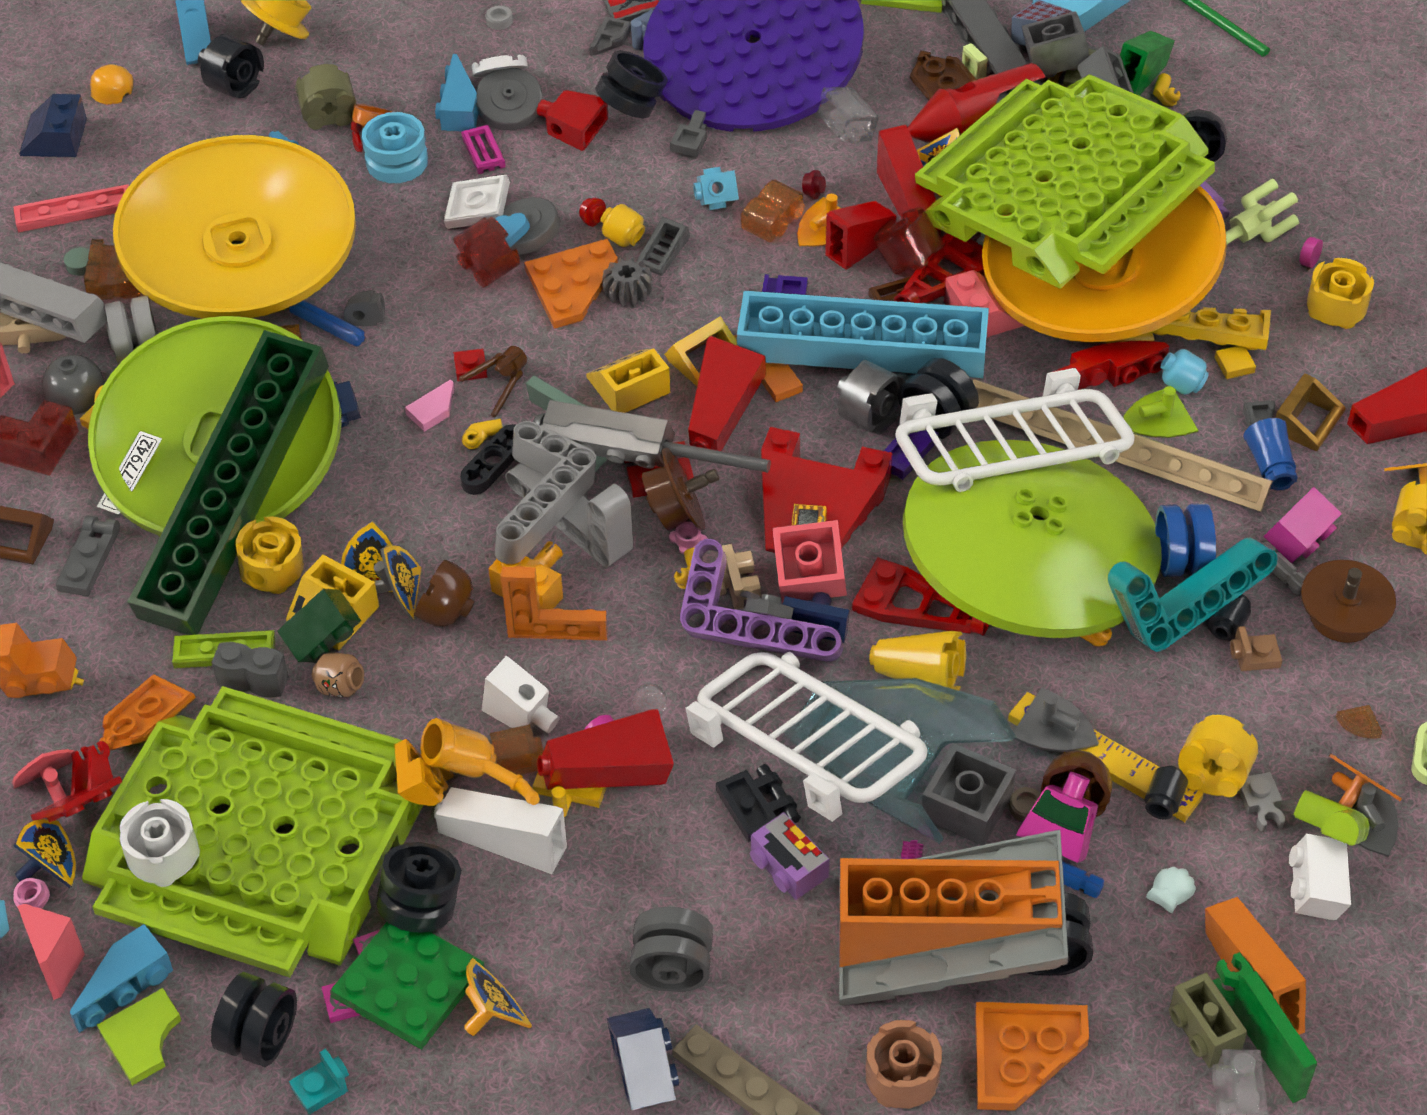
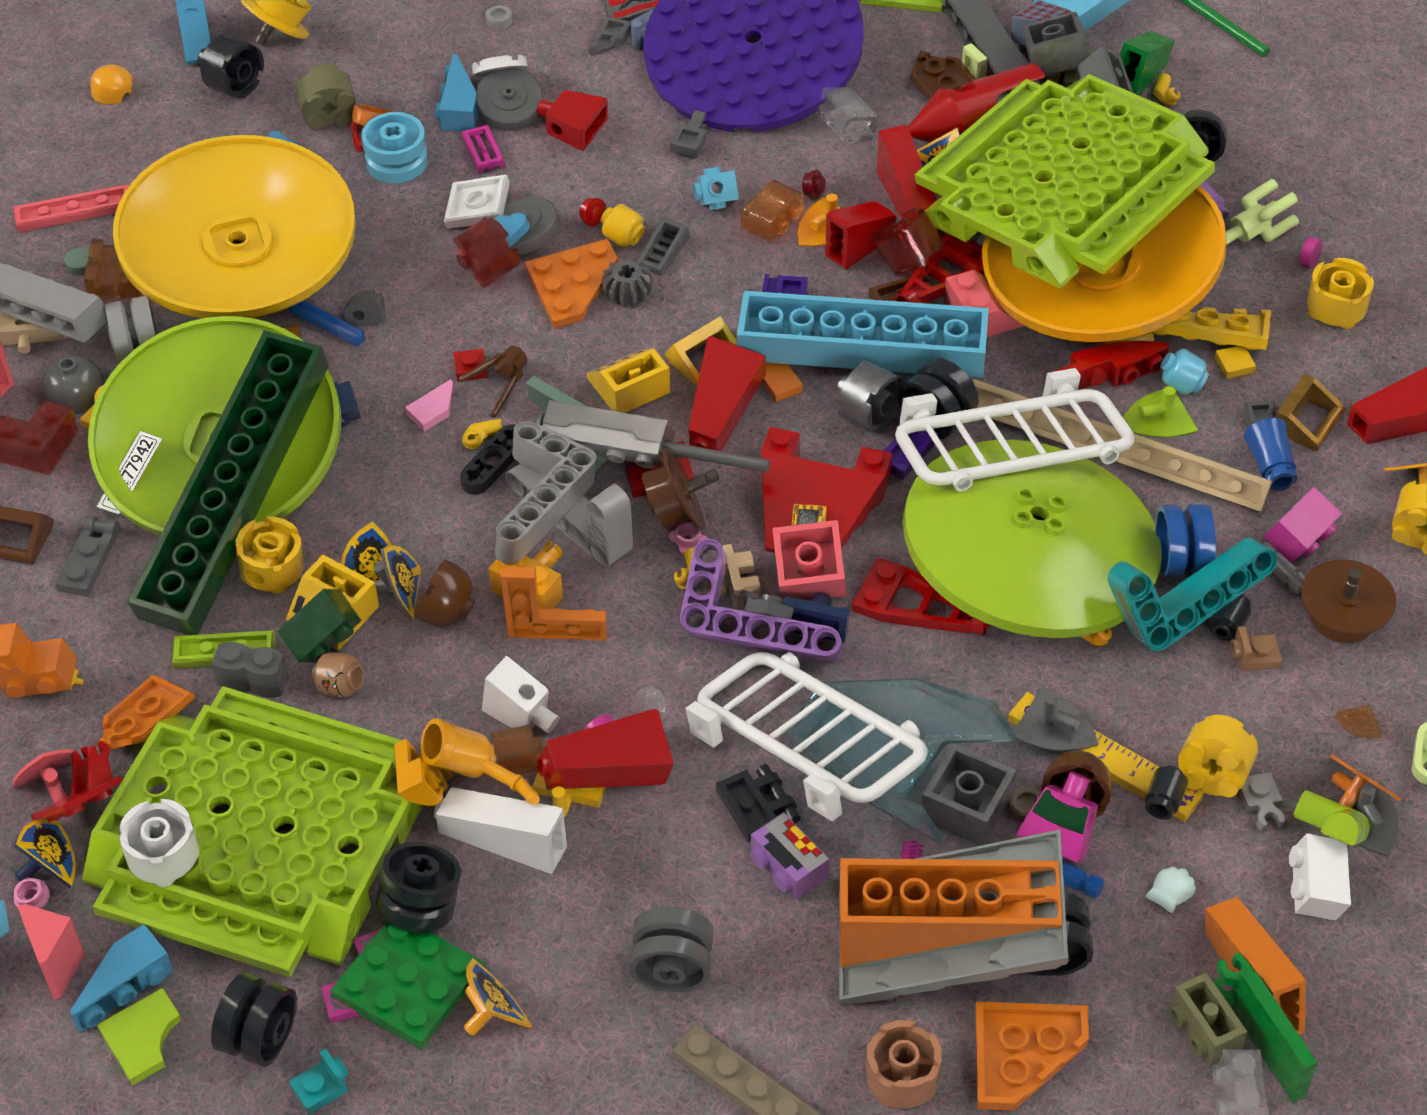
dark blue slope [19,94,87,157] -> none
black wheel [595,50,668,119] -> none
brick [607,1008,679,1110] -> none
yellow cone [869,630,966,698] -> none

